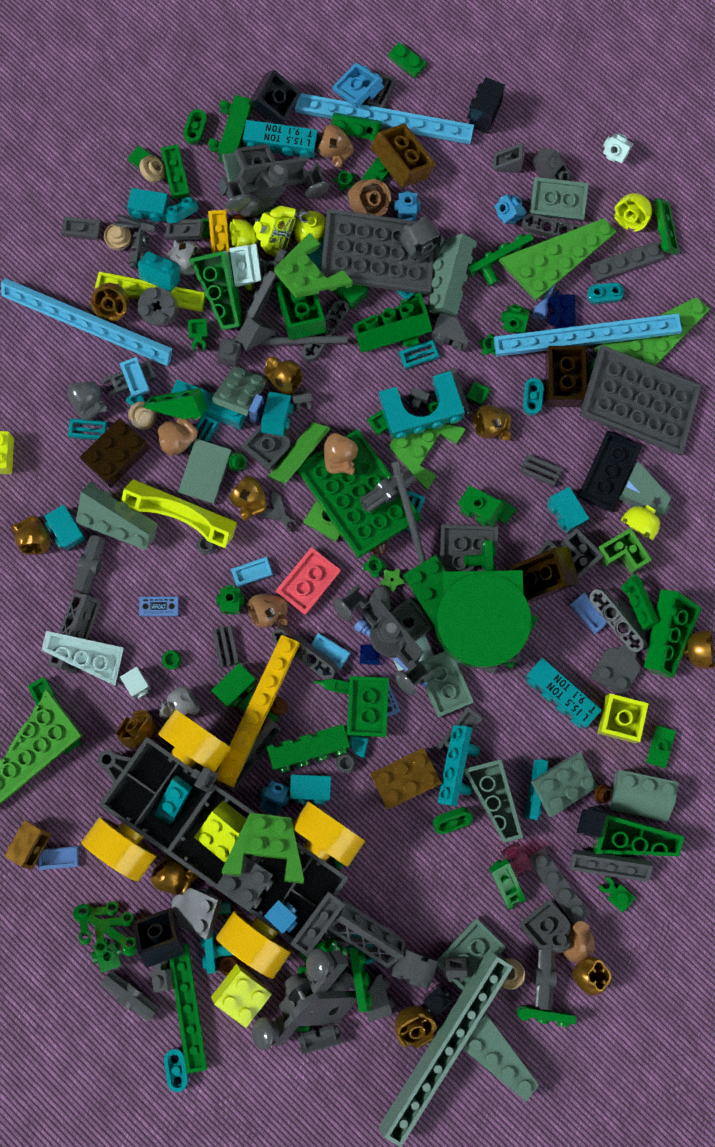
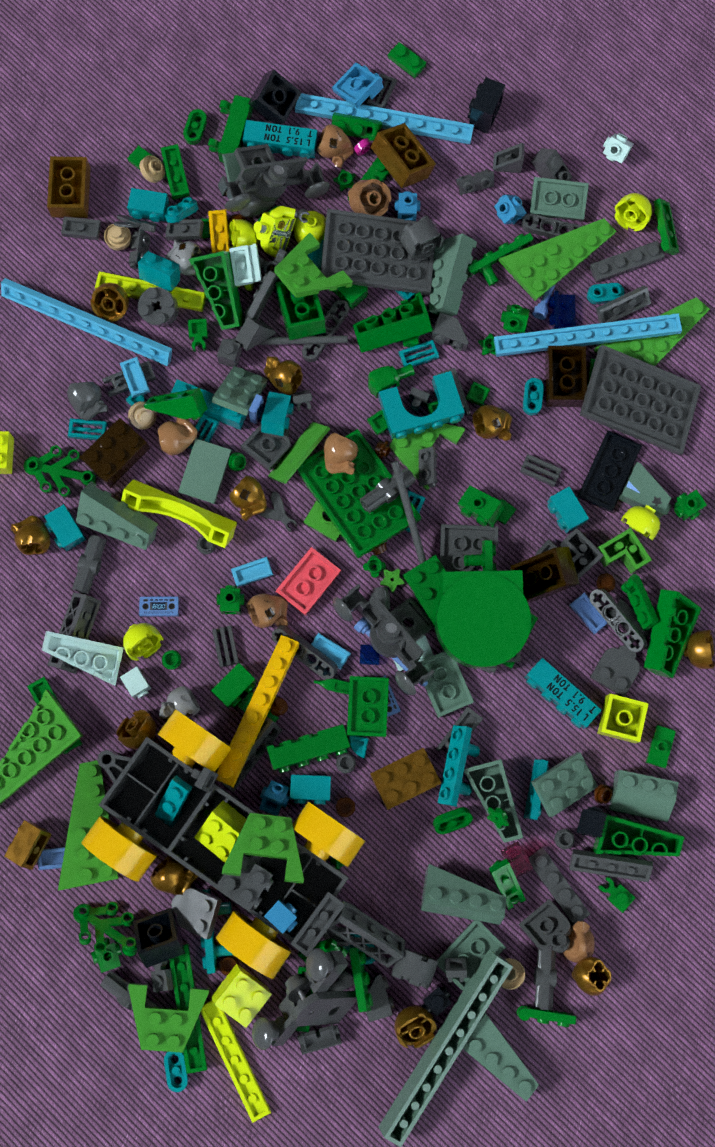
none -> green plant [24,445,97,498]
none -> pearl gold brick [47,156,91,218]
none -> bright green wing [58,760,119,891]
none -> neon yellow cylinder [123,623,164,661]
none -> bright green wing [128,983,209,1053]
none -> neon yellow tile [201,1000,271,1123]
none -> reddish brown plate [336,797,355,817]
none -> dark pink tile [354,138,372,156]
none -> green piece [368,364,415,398]
none -> reddish brown plate [375,441,390,459]
none -> dark grey hinge [419,446,438,488]
none -> sand green wedge [421,864,506,925]
none -> dark grey hinge [456,169,494,195]
none -> green plate [487,807,509,829]
none -> dark grey plate [554,829,574,849]
none -> dark grey plate [596,285,651,323]
none -> reddish brown plate [596,573,616,592]
none -> green brick [673,489,707,521]

